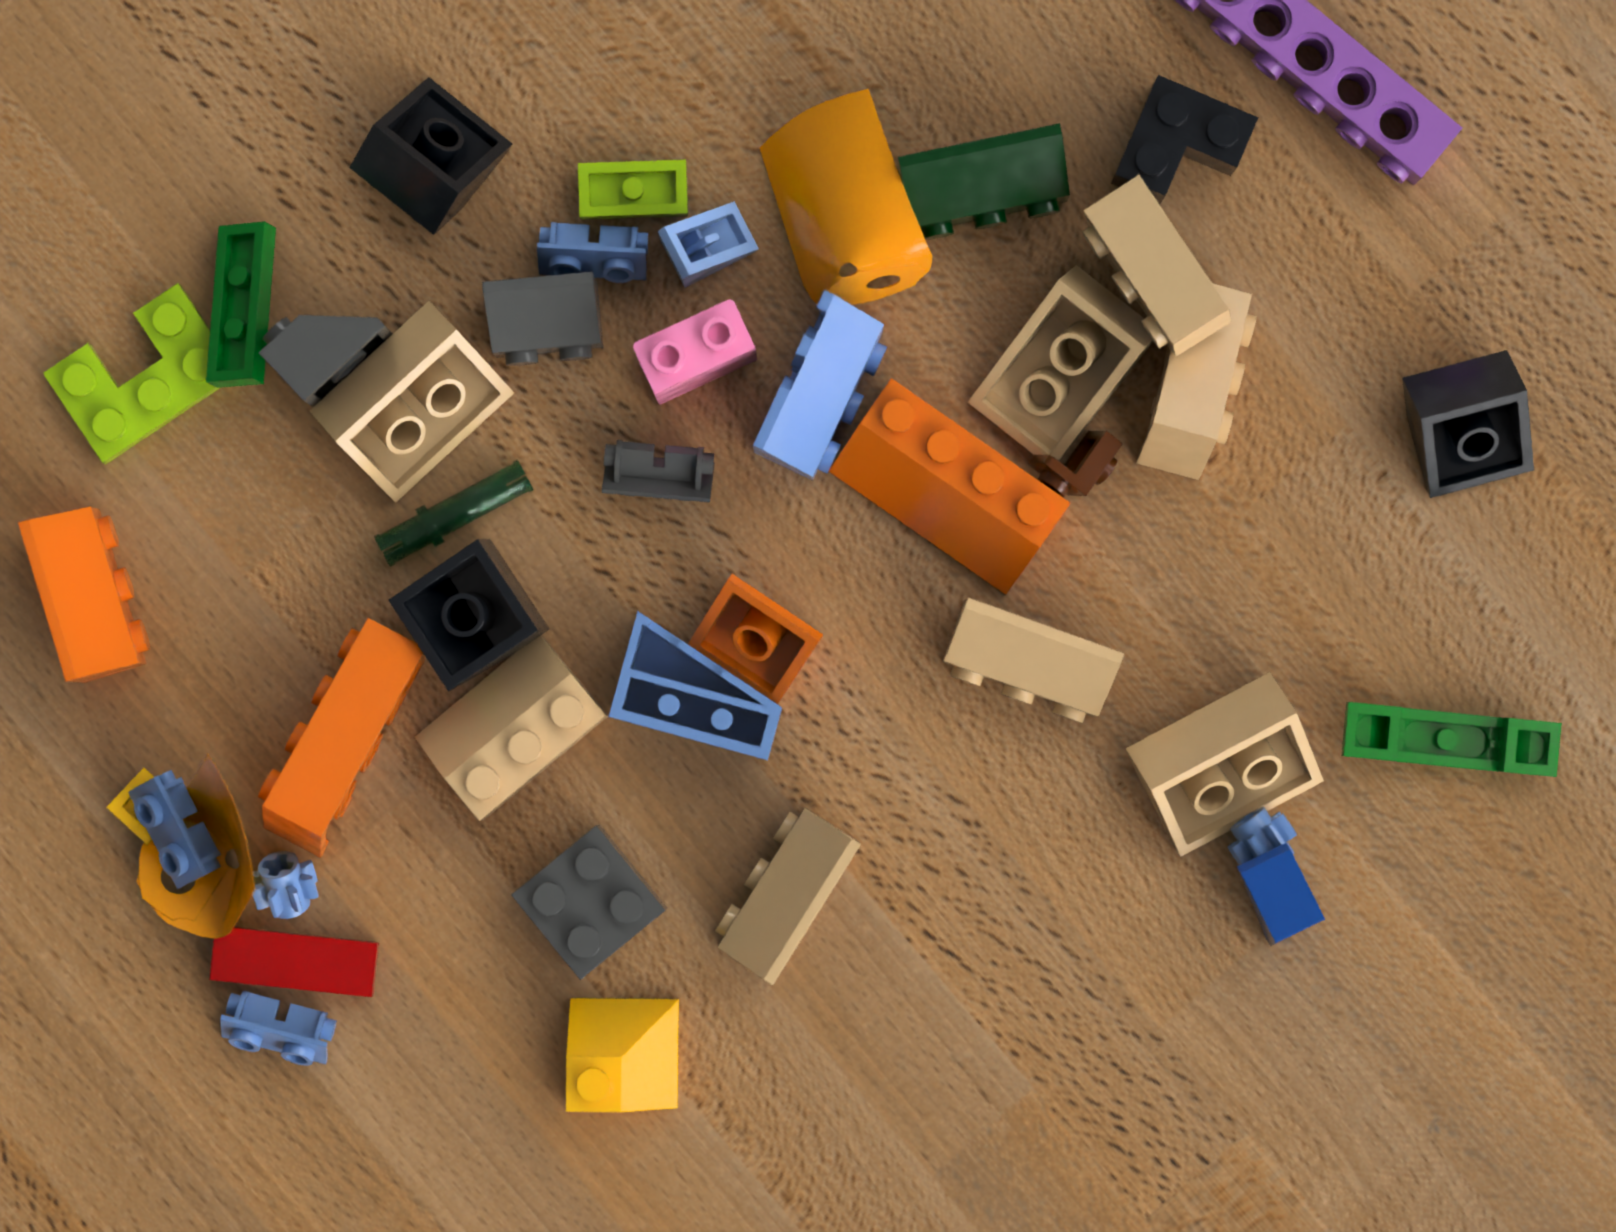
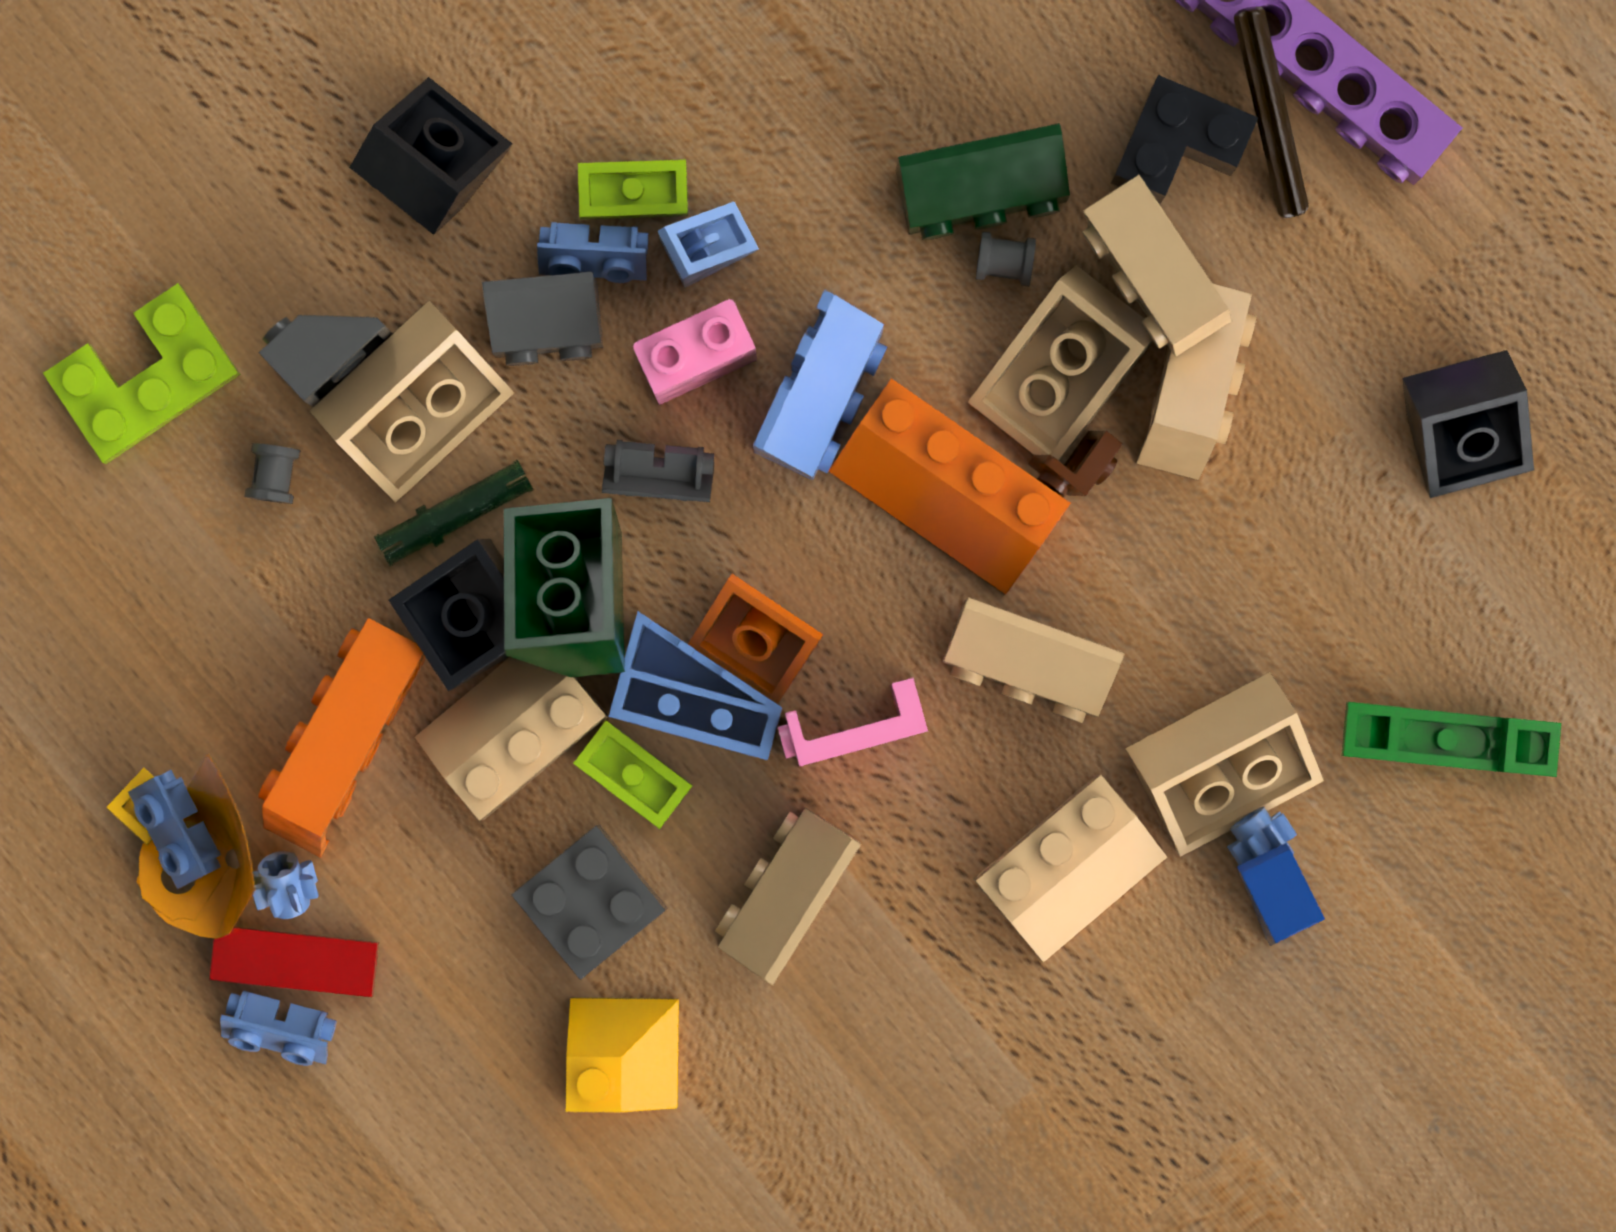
orange slope [18,507,150,683] -> none
green plate [206,221,276,388] -> none
light orange piece [759,89,932,305] -> none
none -> dark grey bush [244,443,300,504]
none -> dark green slope [504,498,625,677]
none -> lime plate [573,720,693,829]
none -> bright pink panel [778,678,928,766]
none -> tan slope [973,774,1167,962]
none -> dark grey bush [975,231,1036,287]
none -> dark brown axle [1233,6,1309,218]

